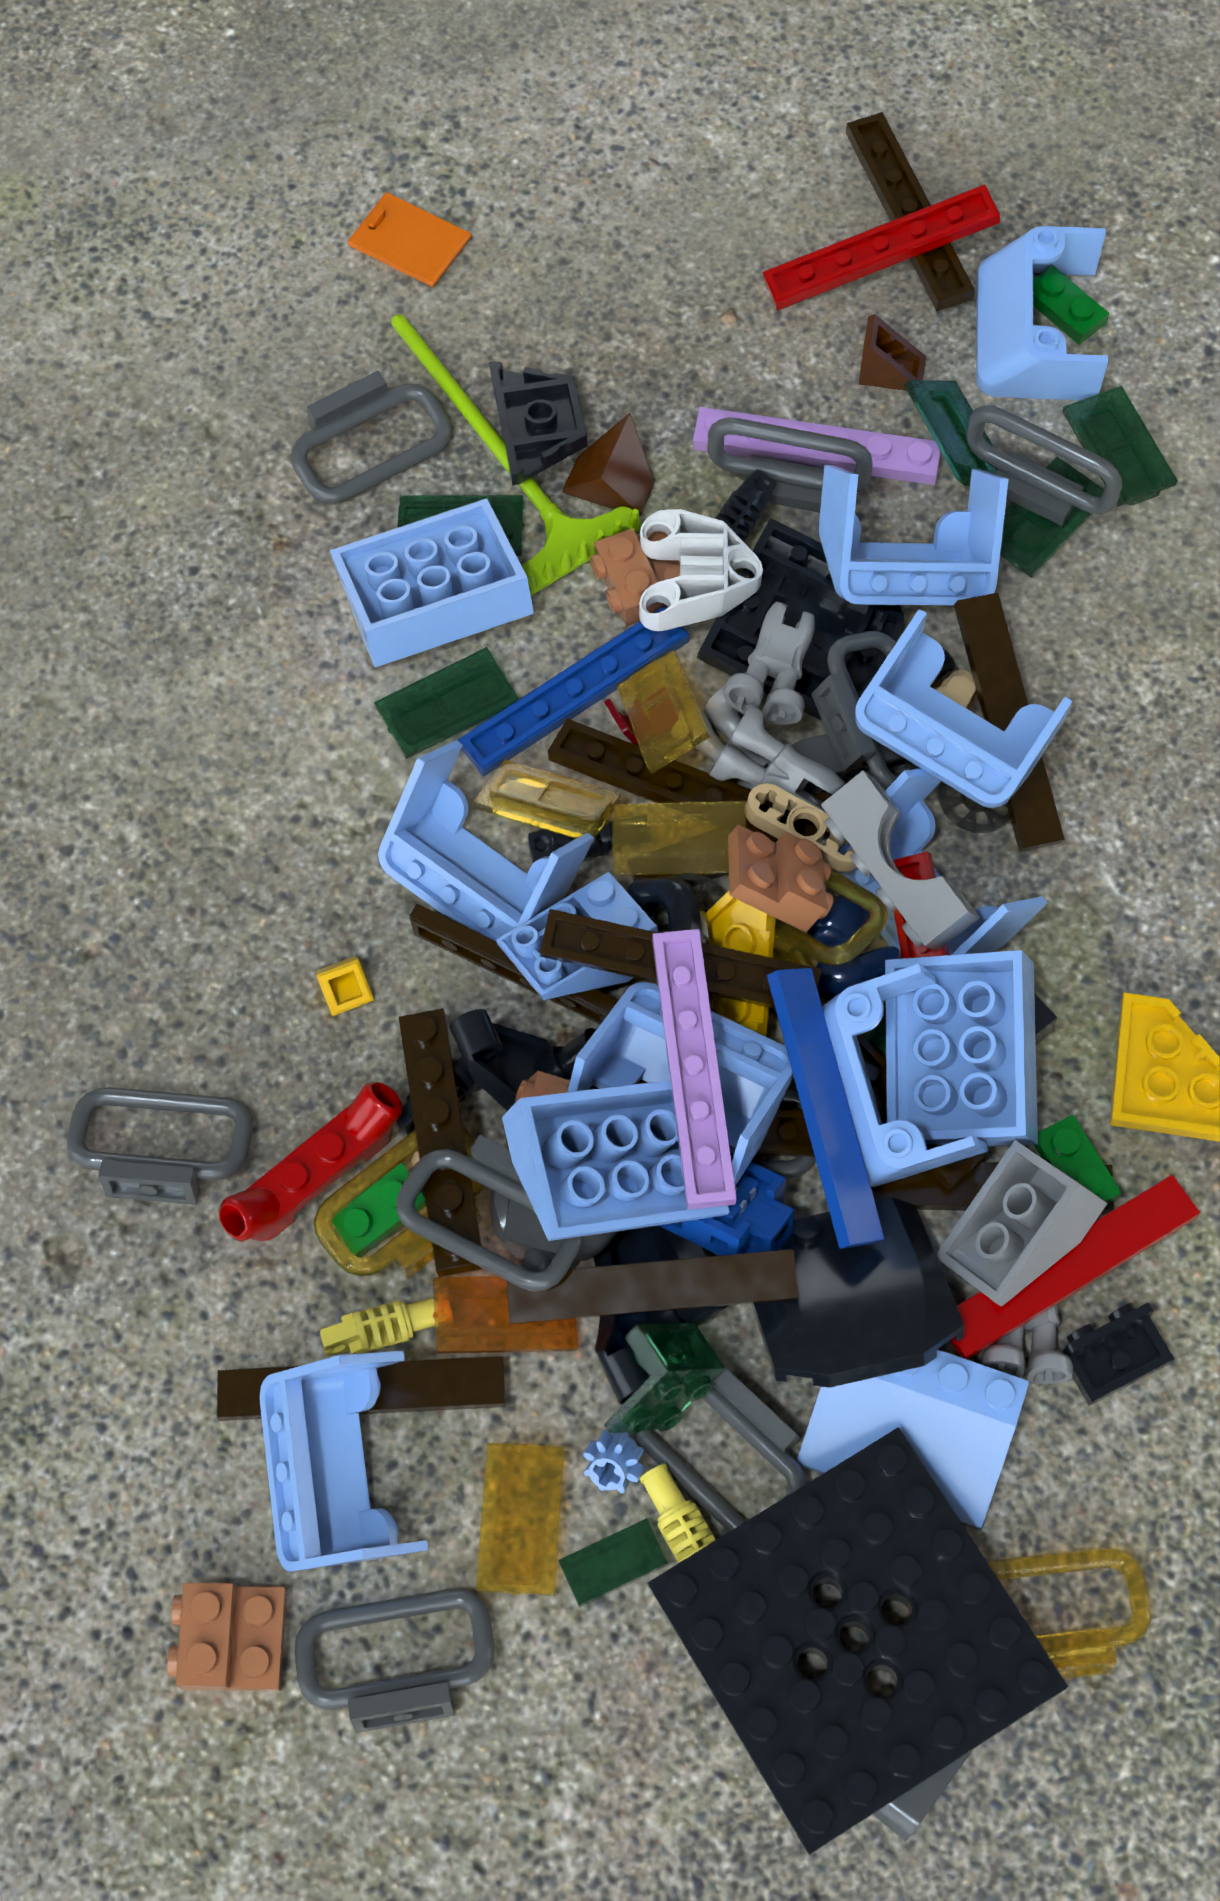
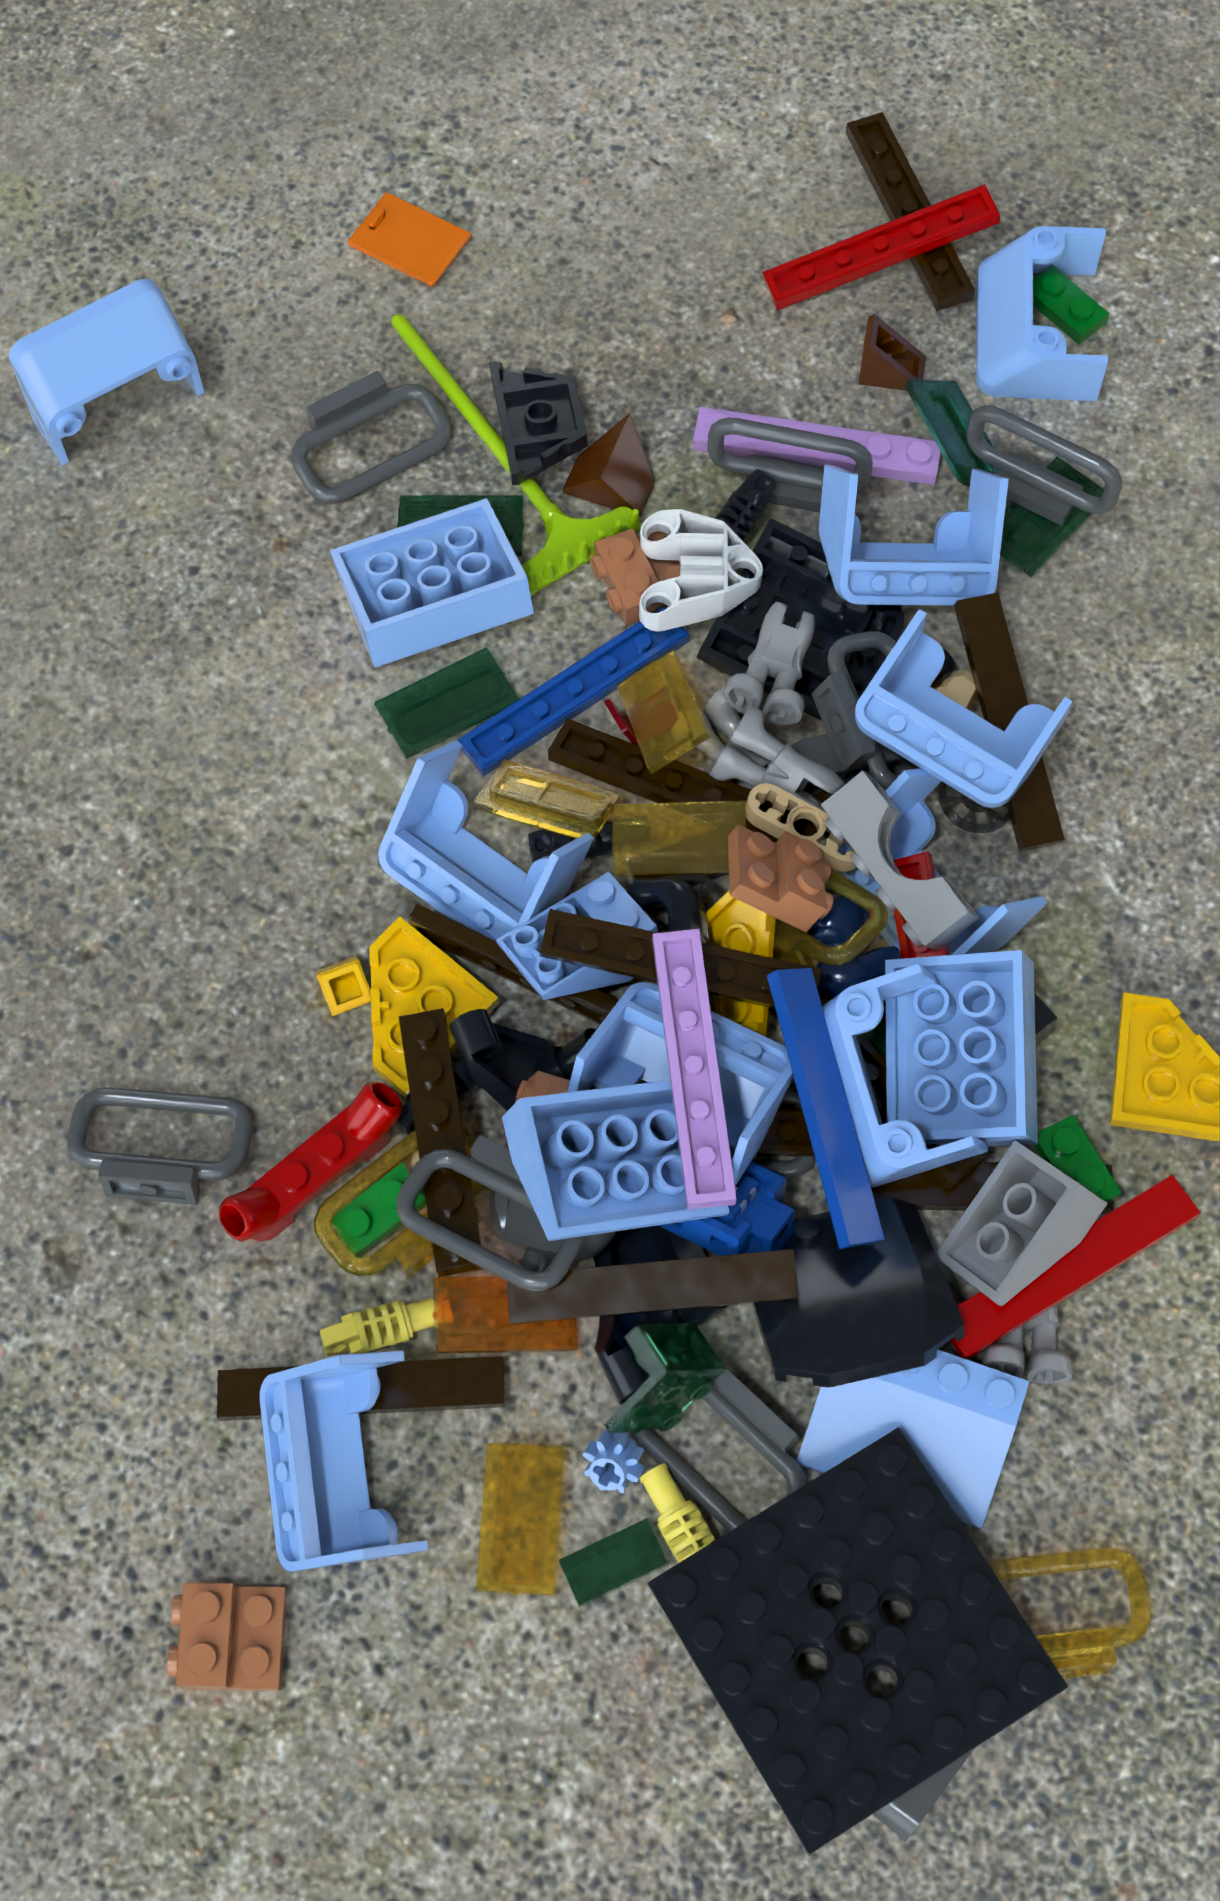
dark grey bar [294,1589,495,1733] -> none
clear green piece [1062,386,1178,507] -> none
black bracket [1062,1302,1174,1406] -> none
none -> light blue windscreen [9,279,205,466]
none -> yellow plate [369,916,499,1099]

